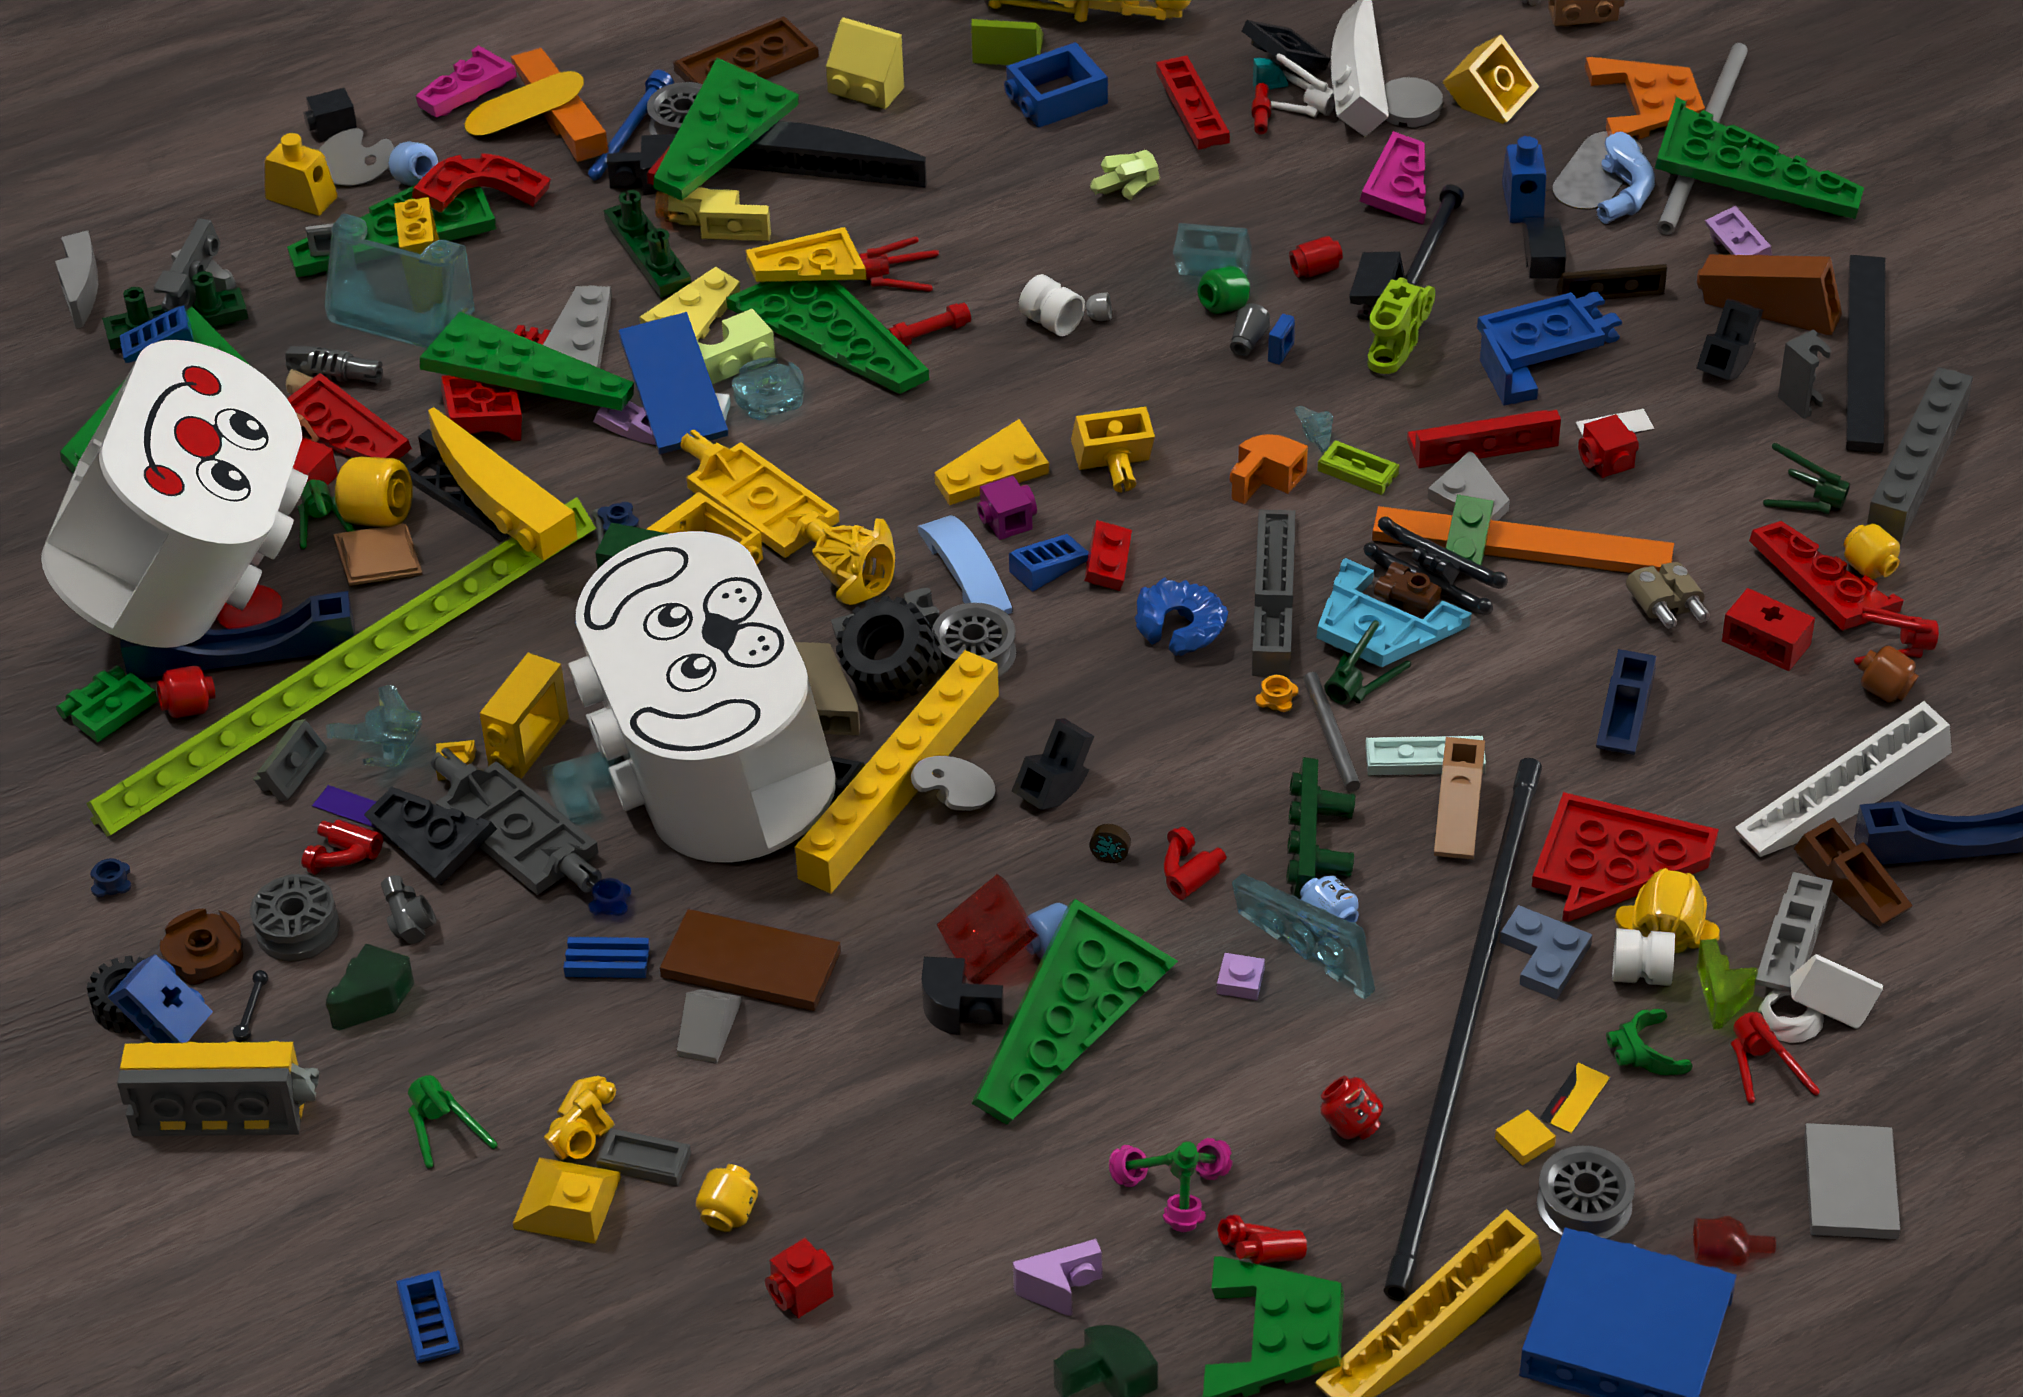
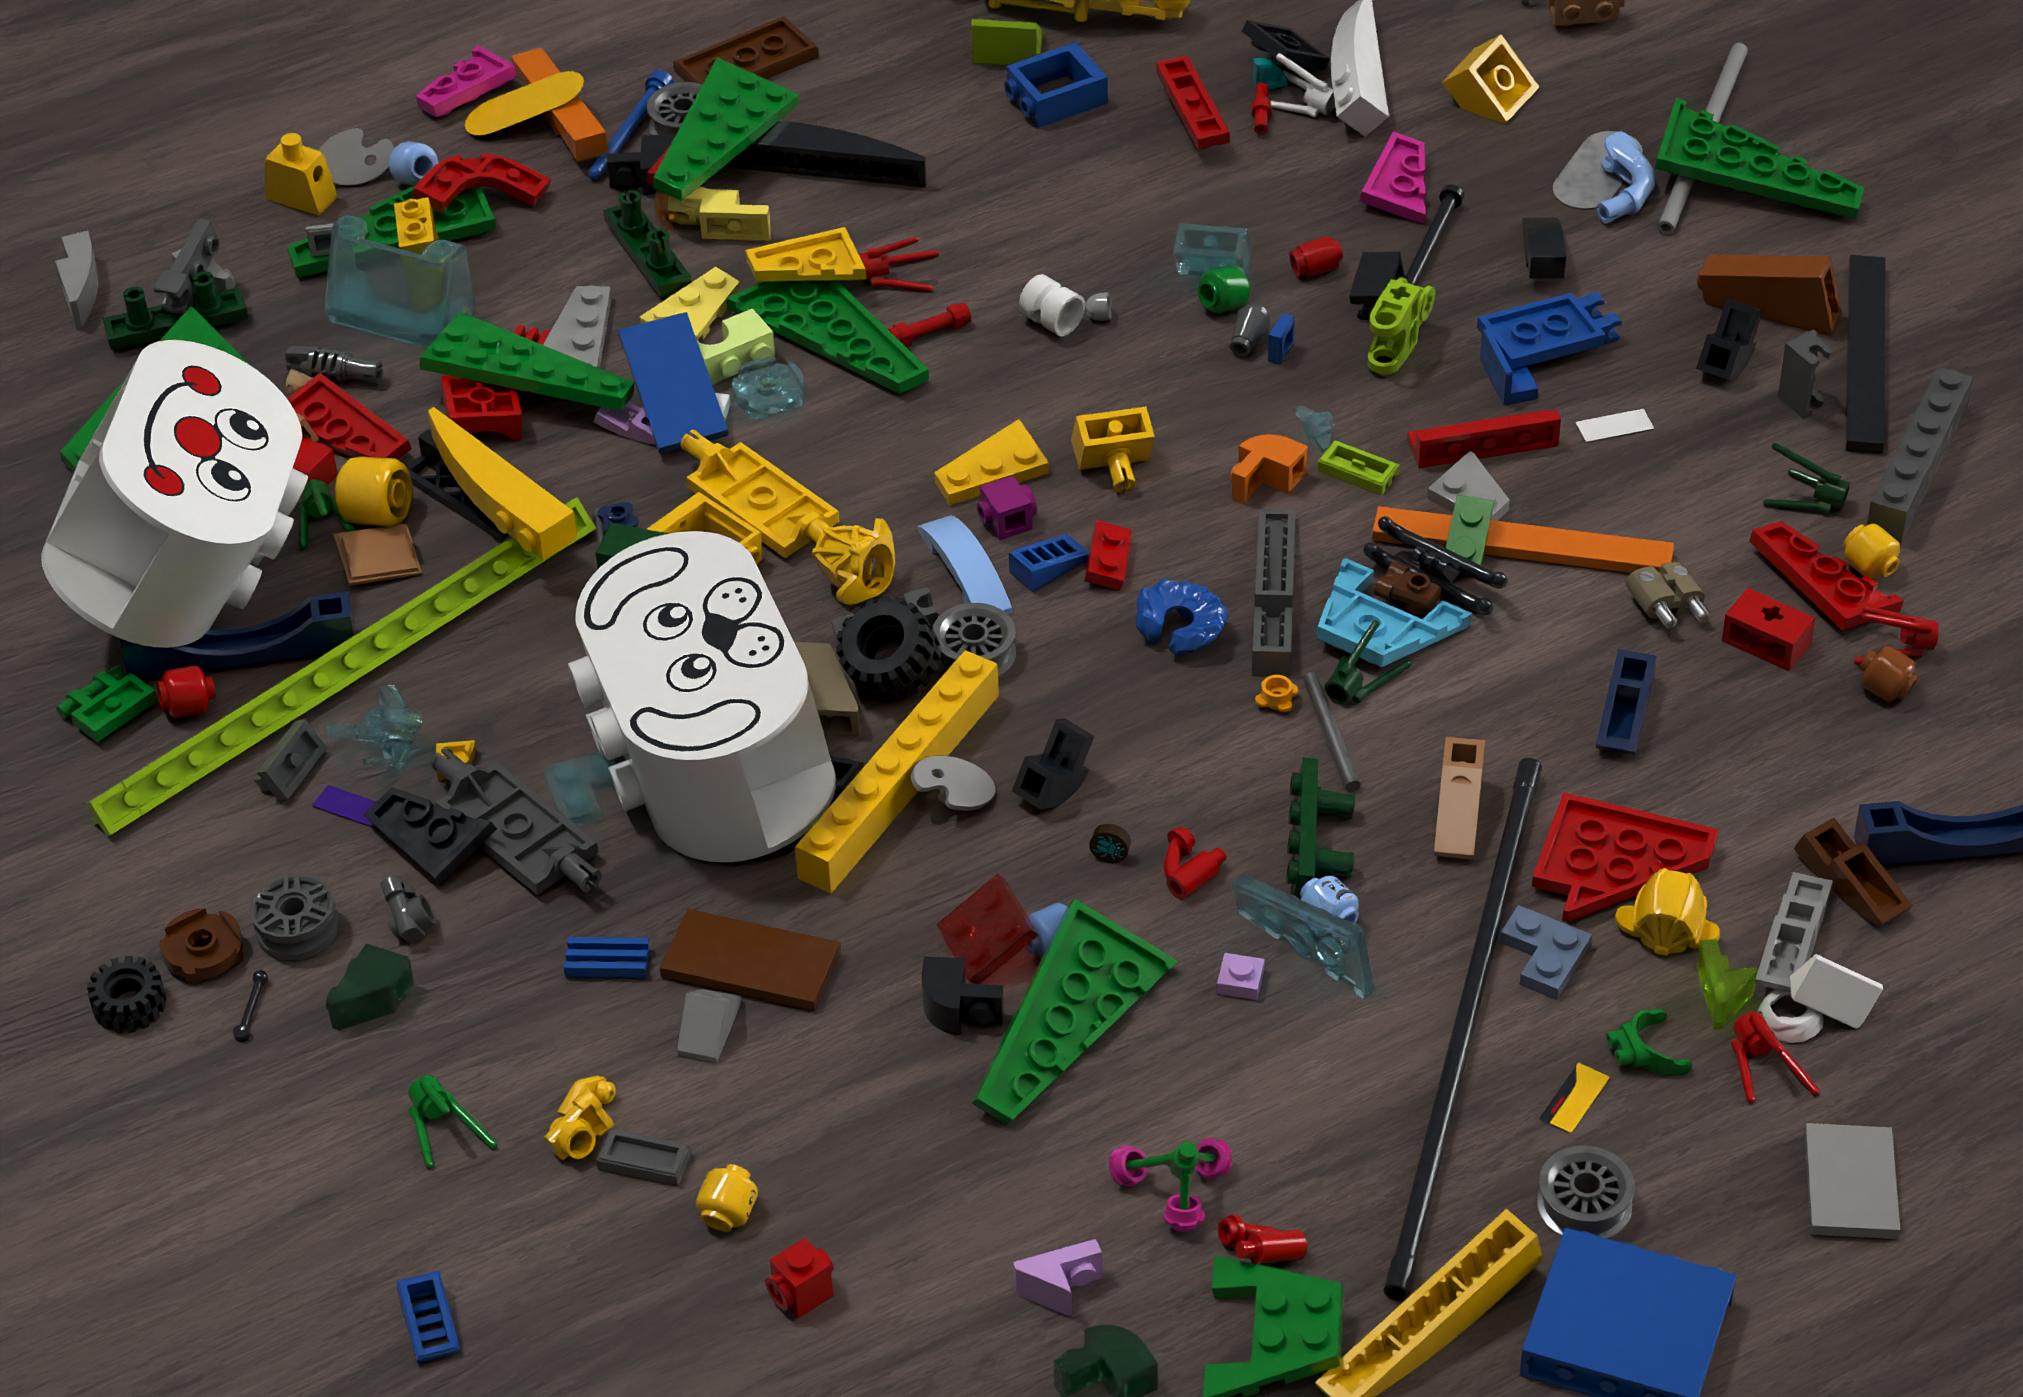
dark blue plate [90,858,131,897] -> none
blue brick [108,954,213,1043] -> none
dark grey piece [117,1041,319,1136] -> none
blue slope [120,305,194,364] -> none
red sticker [216,585,283,629] -> none
red plant [301,819,383,875] -> none
black brick [304,88,357,142] -> none
yellow window [480,653,569,779] -> none
yellow slope [513,1157,621,1244] -> none
clear blue plate [588,878,632,916] -> none
light yellow slope [826,17,904,109] -> none
yellowish green rock [1090,150,1160,200] -> none
red head [1320,1076,1383,1140] -> none
light aqua tile [1365,736,1486,775] -> none
light grey tile [1384,77,1443,127] -> none
yellow tile [1495,1110,1556,1166] -> none
blue torso [1502,136,1546,223] -> none
dark brown slope [1557,264,1667,299] -> none
red brick [1578,414,1639,478] -> none
orange wing [1585,57,1705,140] -> none
white wheel [1612,928,1675,986] -> none
clear red piece [1693,1215,1776,1266] -> none
lavender hinge [1705,206,1772,255] -> none
white slope [1735,701,1952,857] -> none

